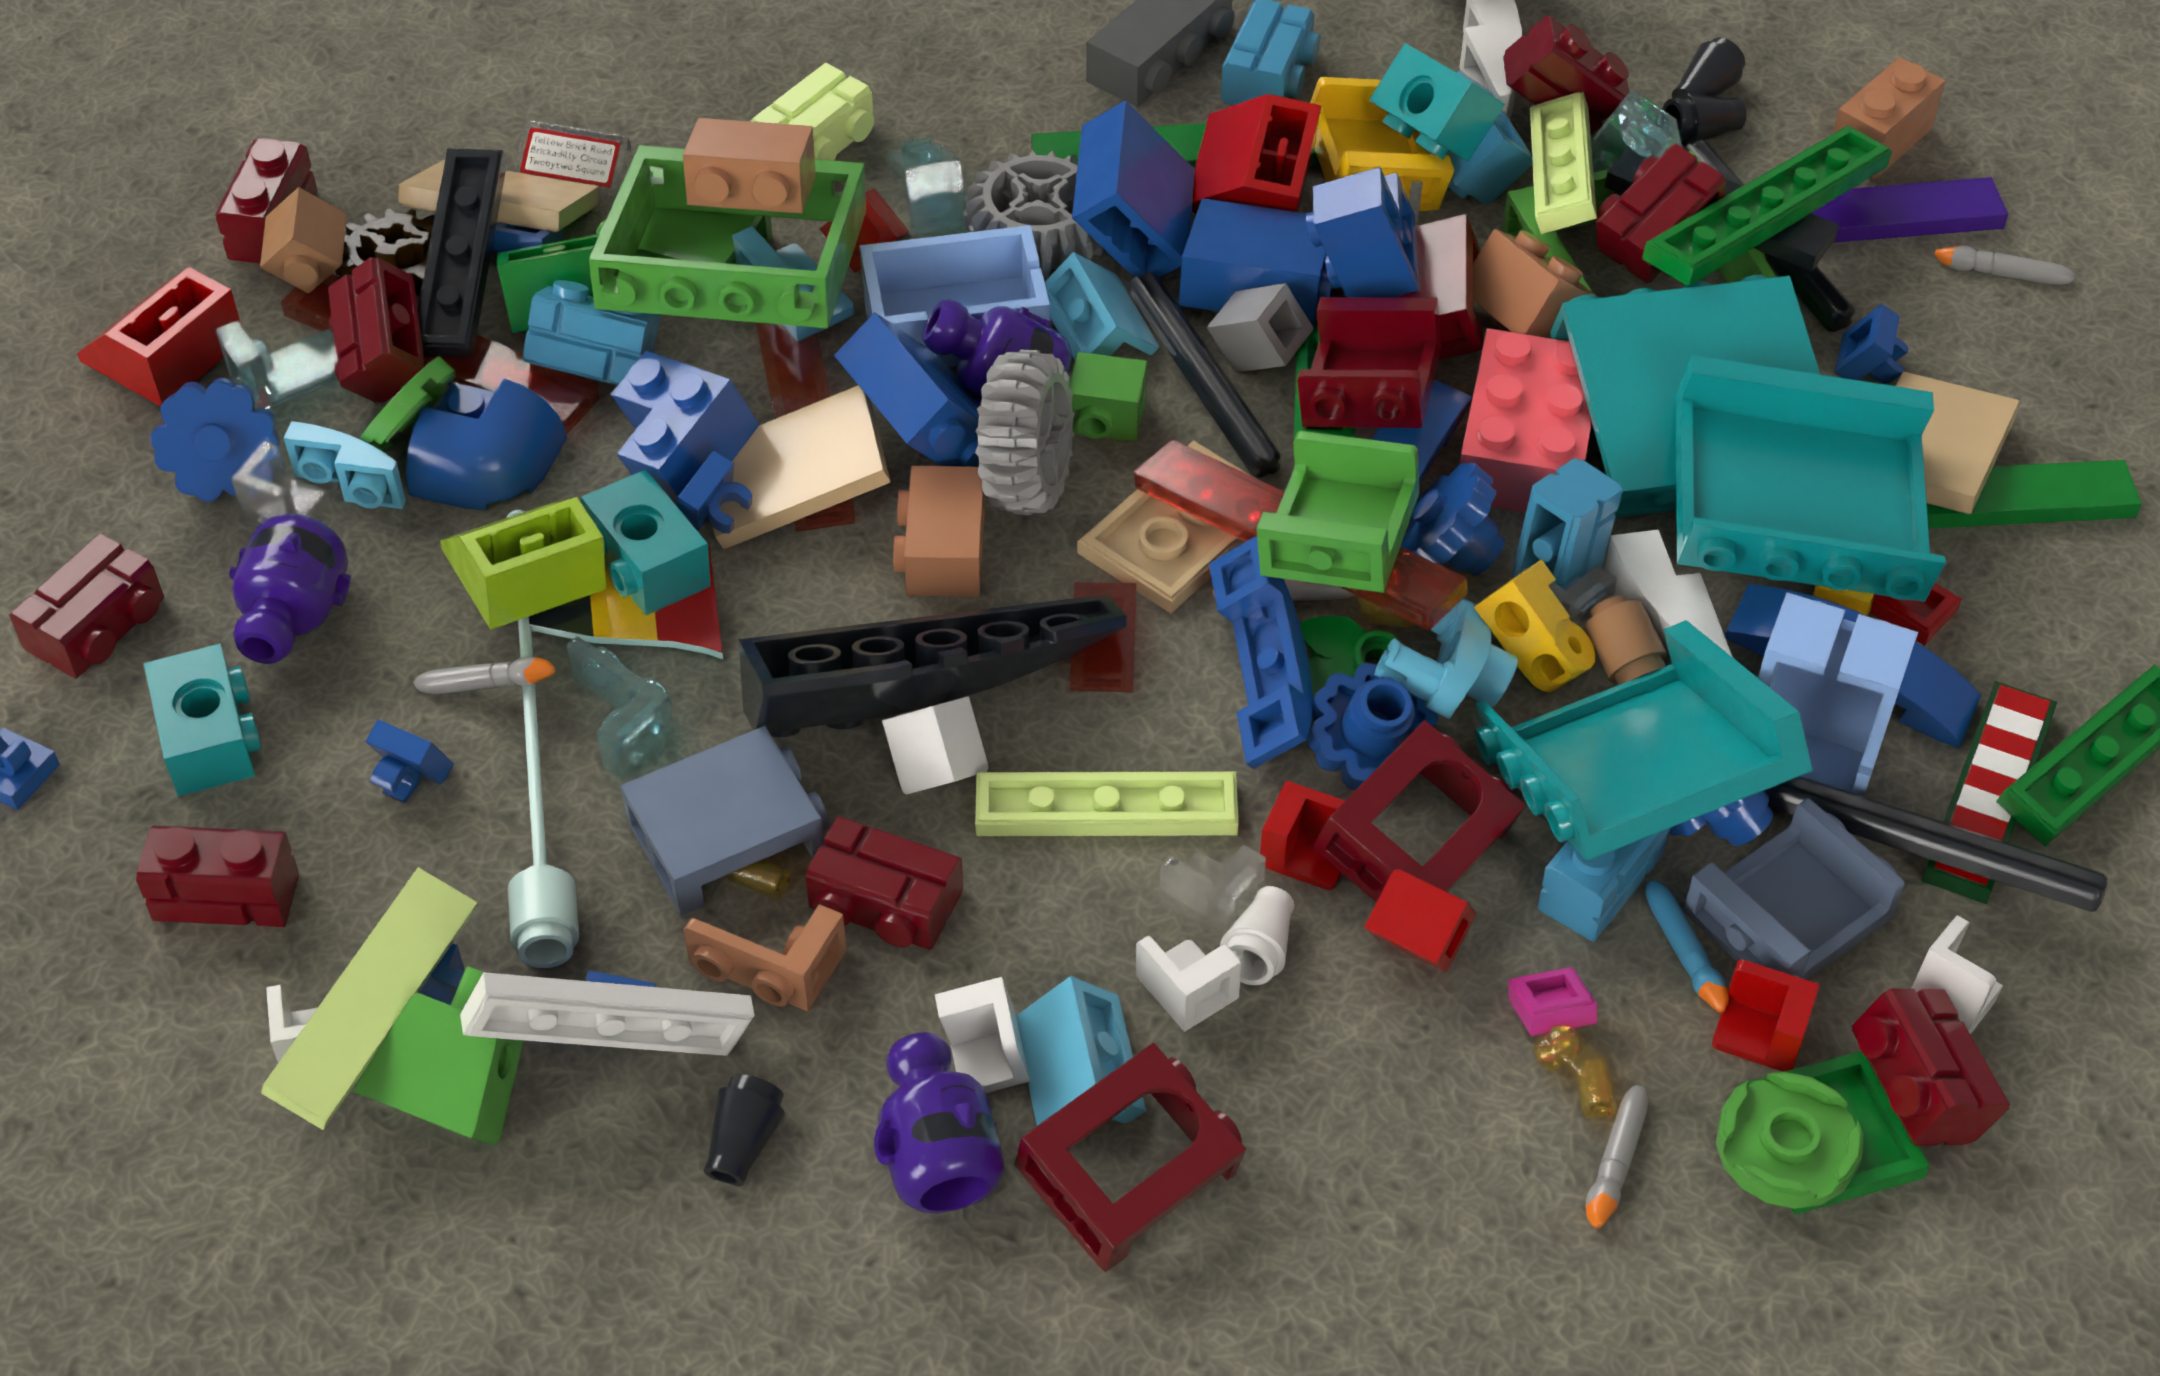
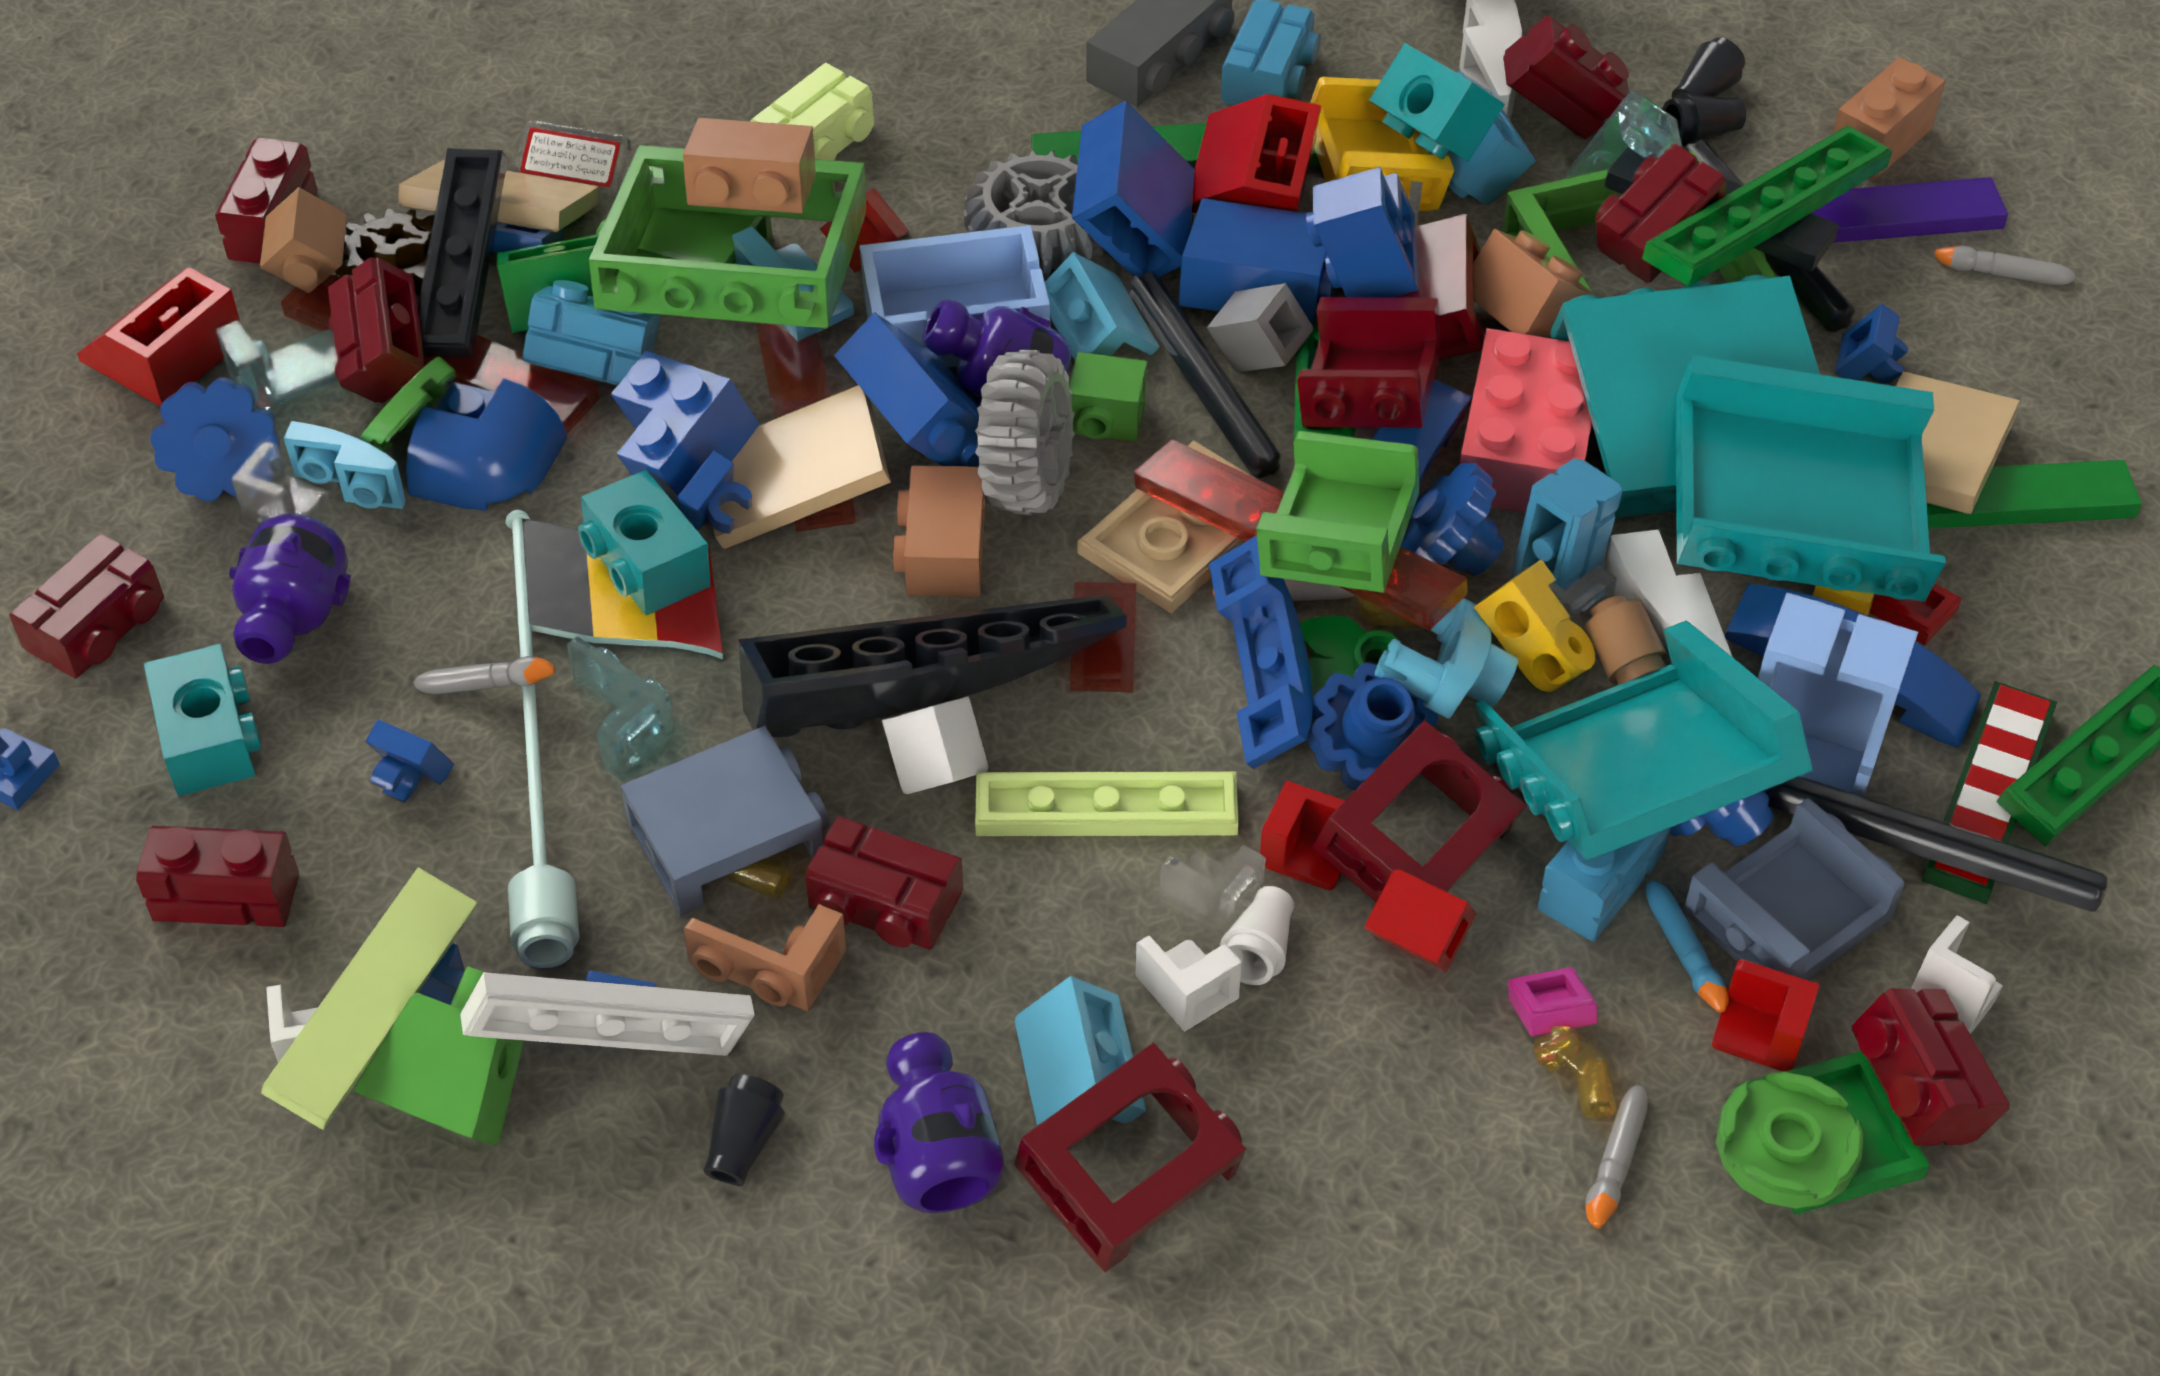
lime slope [440,497,606,630] -> none
clear light blue bracket [888,137,966,235] -> none
white panel [935,977,1030,1093] -> none
yellowish green tile [1530,92,1597,234] -> none

